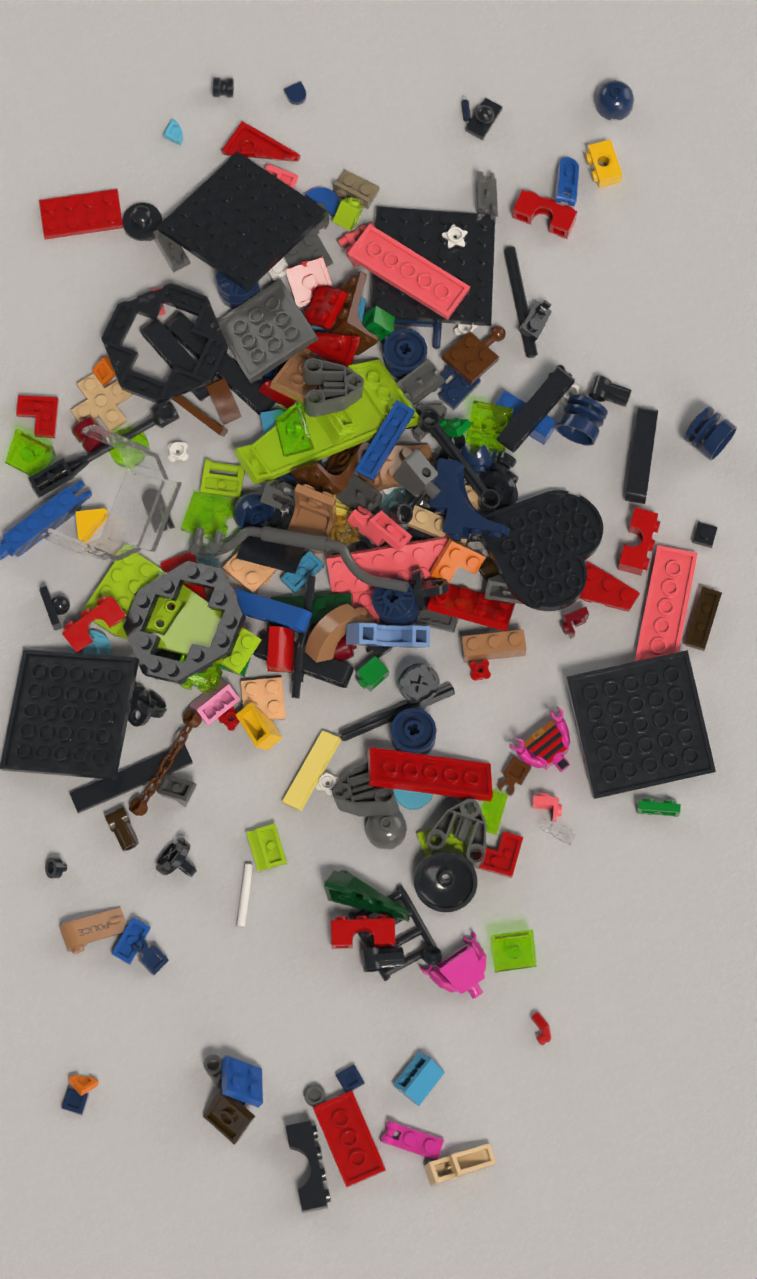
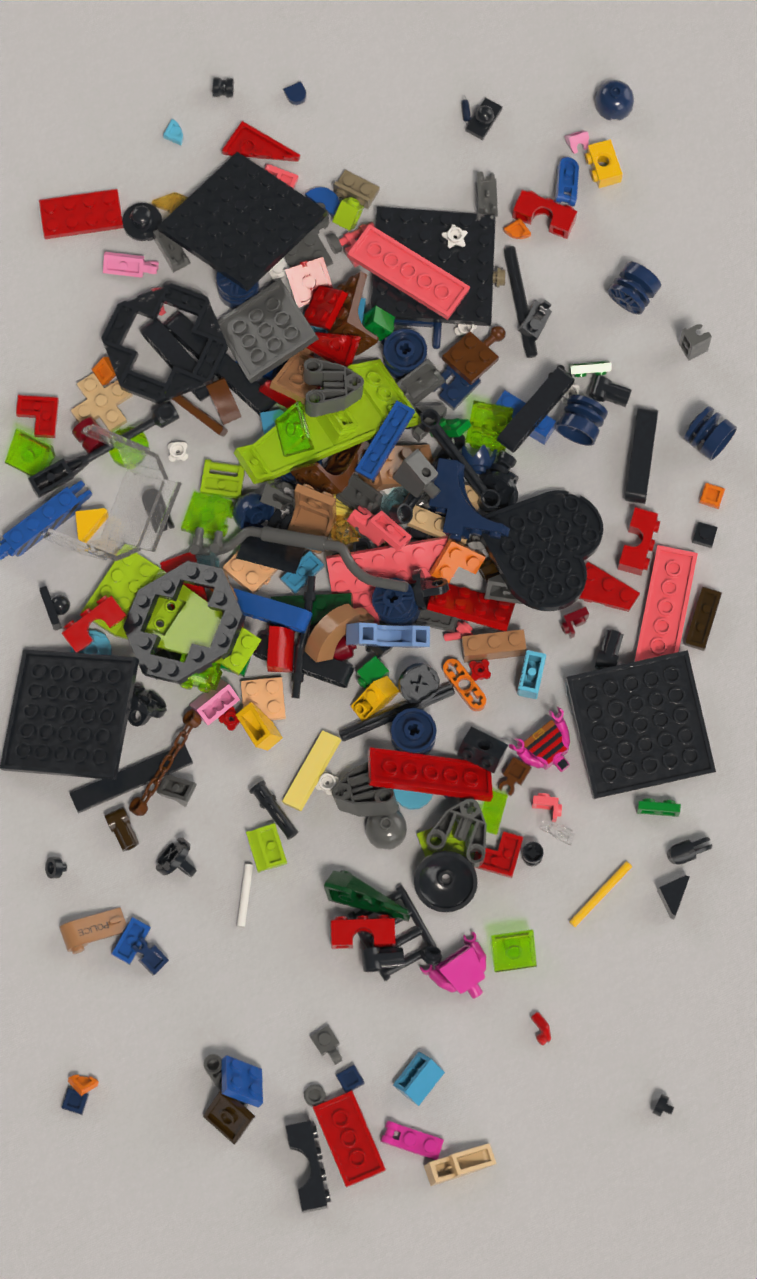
none -> bright pink plate [103,252,159,278]
none -> clear yellow tile [152,192,188,213]
none -> black pin [249,780,299,840]
none -> dark grey plate [310,1026,343,1065]
none -> dark grey tile [326,233,342,254]
none -> yellow slope [350,676,400,721]
none -> orange beam [443,659,486,711]
none -> coral plate [444,621,473,641]
none -> black brick [457,726,508,773]
none -> dark tan plate [493,267,506,288]
none -> orange tile [503,218,531,239]
none -> medium azure brick [517,650,546,699]
none -> black wheel [522,842,544,867]
none -> bright pink tile [564,130,589,153]
none -> plate [569,361,611,377]
none -> yellow bar [569,861,632,927]
none -> black piece [594,630,624,669]
none -> dark blue wheel [608,261,662,315]
none -> black tile [653,1094,674,1117]
none -> black slope [657,875,690,919]
none -> black arm [667,837,713,865]
none -> dark grey hinge [679,324,712,360]
none -> orange tile [699,483,725,509]

